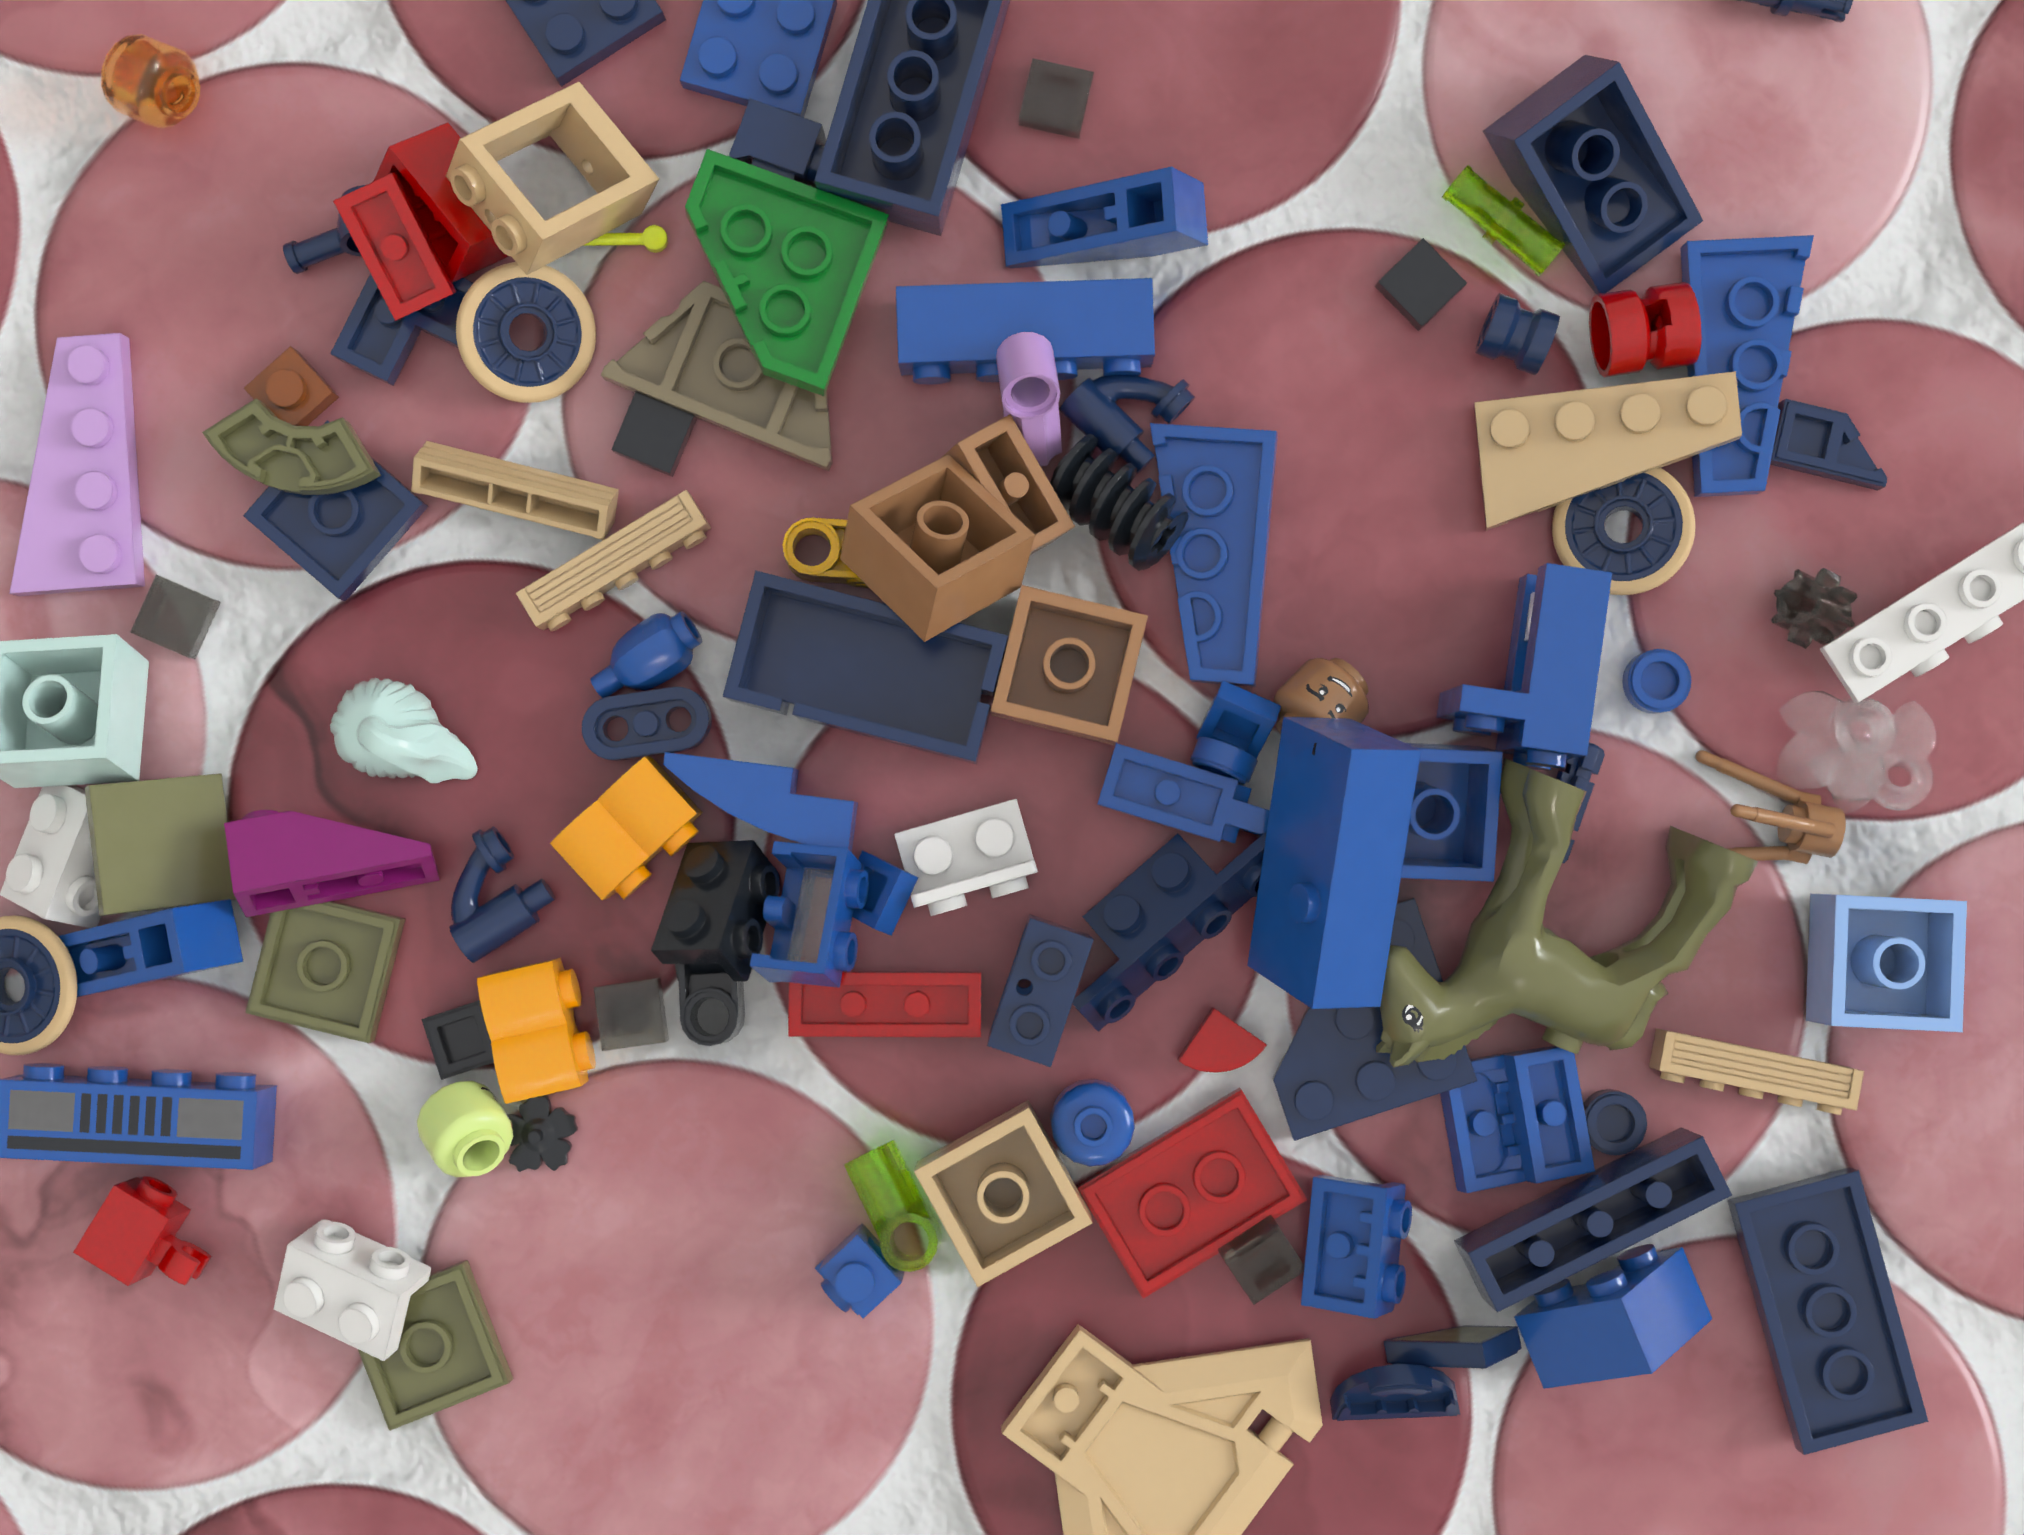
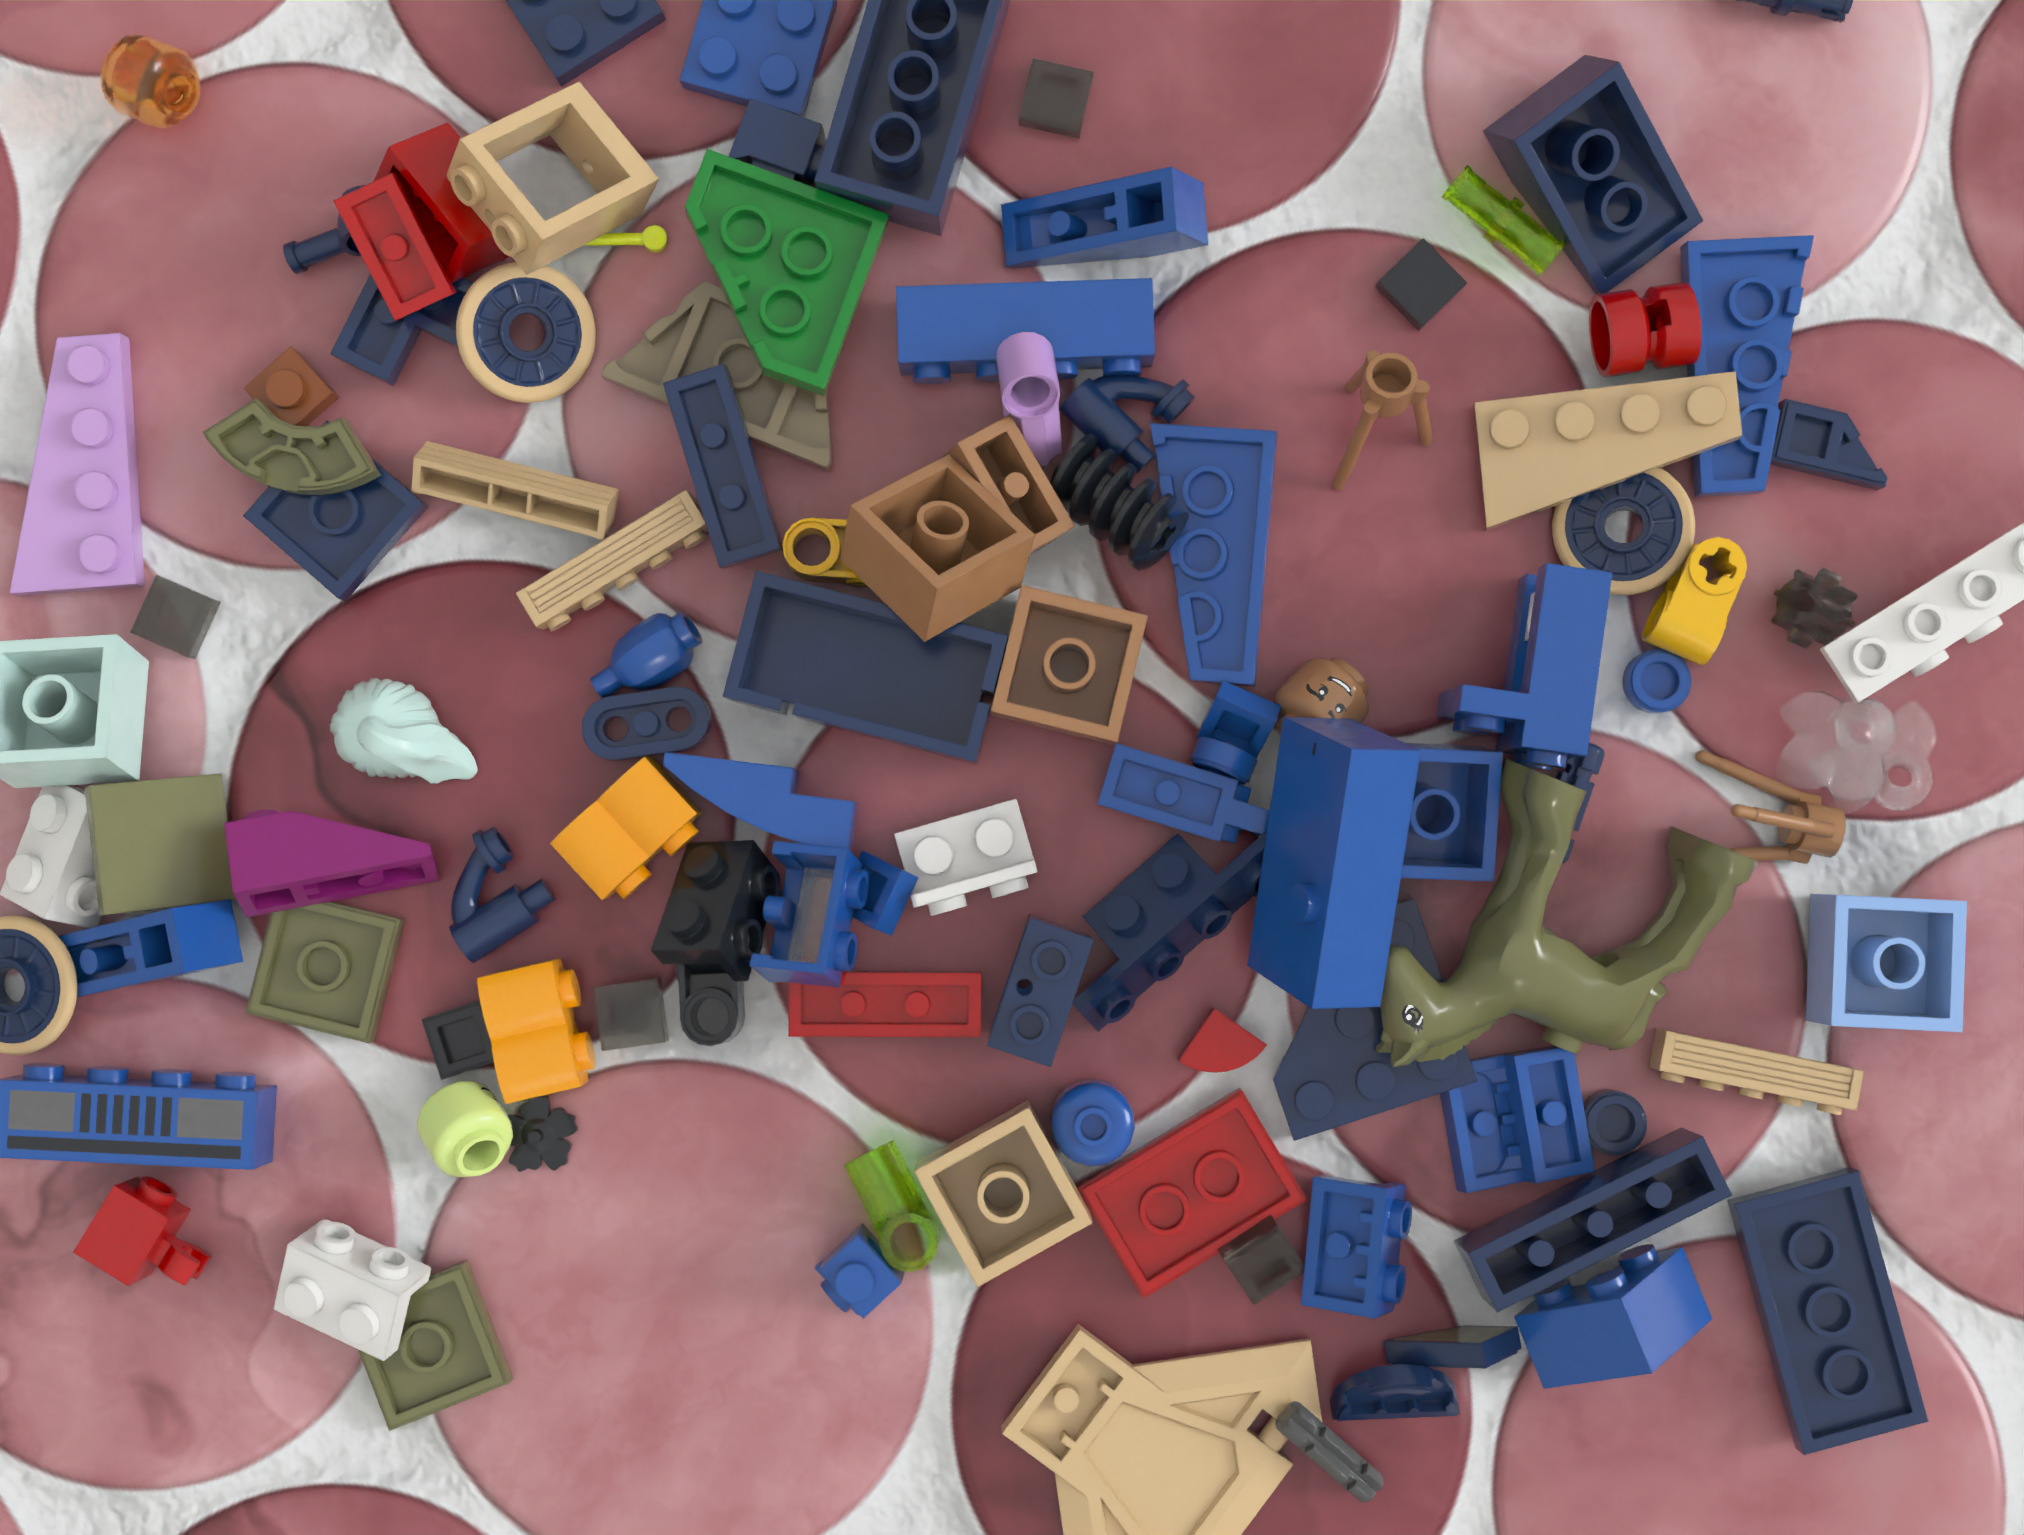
black tile [611,392,697,477] -> none
dark blue wheel [1475,293,1560,375] -> none
none -> dark blue hinge [663,363,783,569]
none -> dark grey axle [1275,1401,1384,1503]
none -> medium nougat plant [1332,350,1433,491]
none -> yellow piece [1642,537,1747,666]

